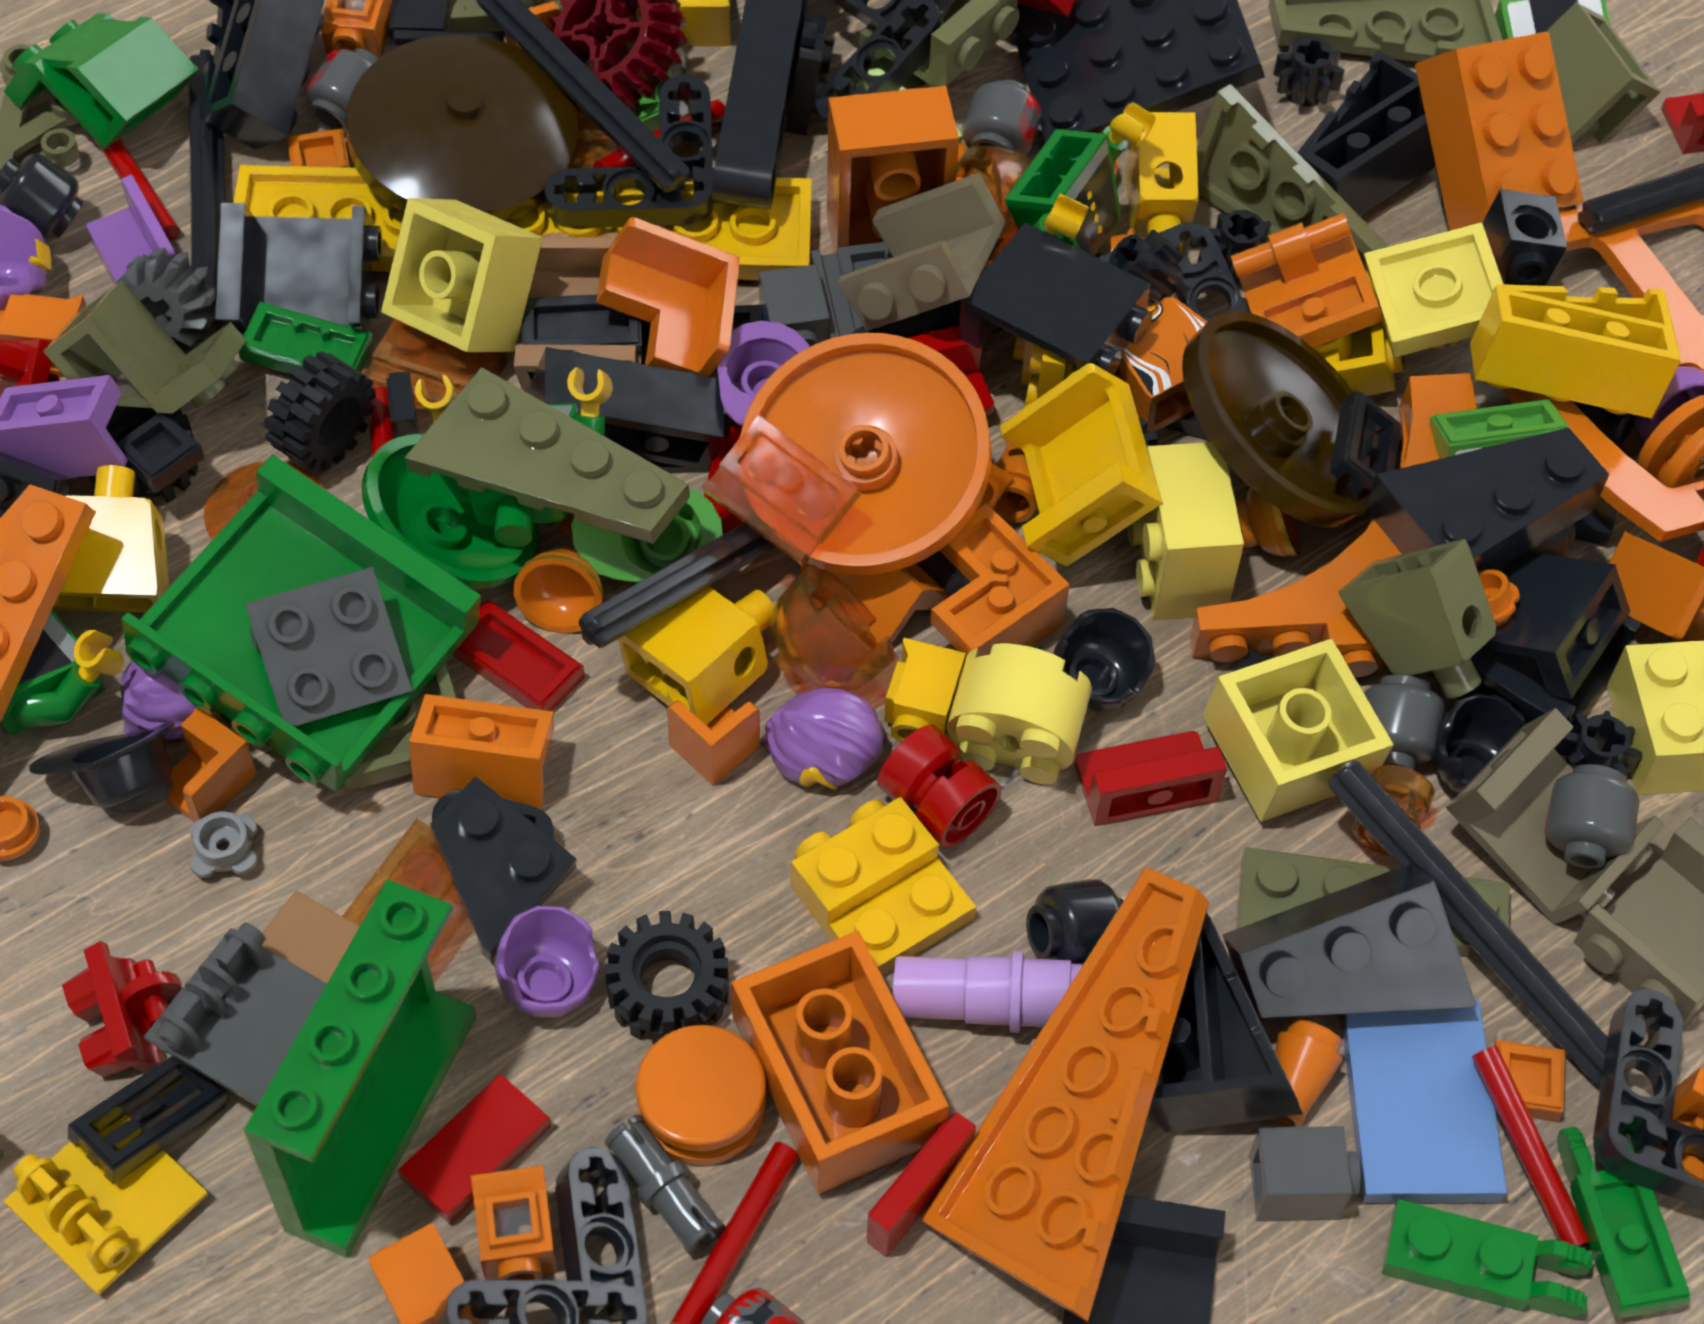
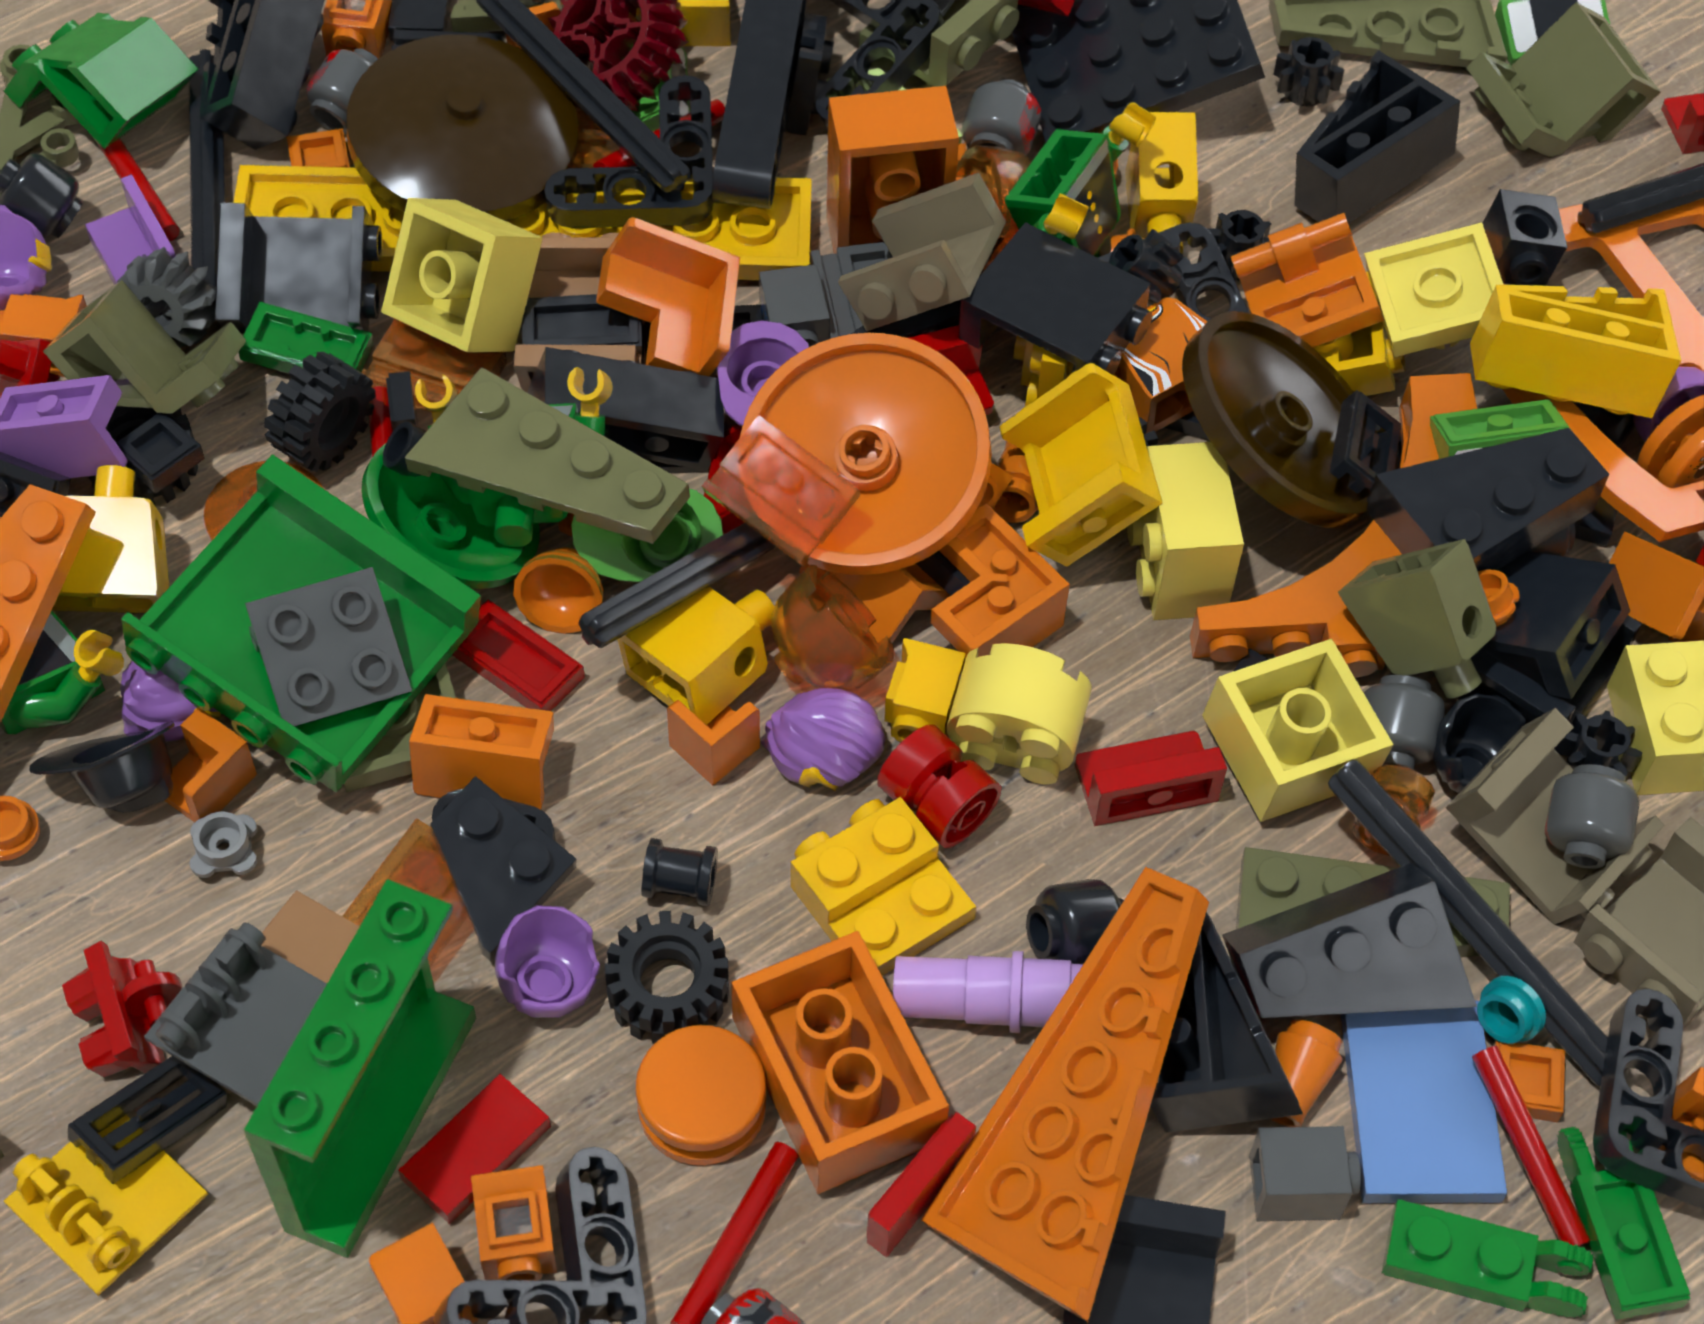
dark grey pin [604,1115,725,1255] -> none
black hair [1053,608,1155,712] -> none
olive wing [1197,84,1389,272] -> none
orange piece [1235,487,1300,557] -> none
orange brick [1415,31,1584,231] -> none
none -> black hinge [383,421,426,477]
none -> black bush [641,838,718,906]
none -> teal plate [1477,976,1546,1044]

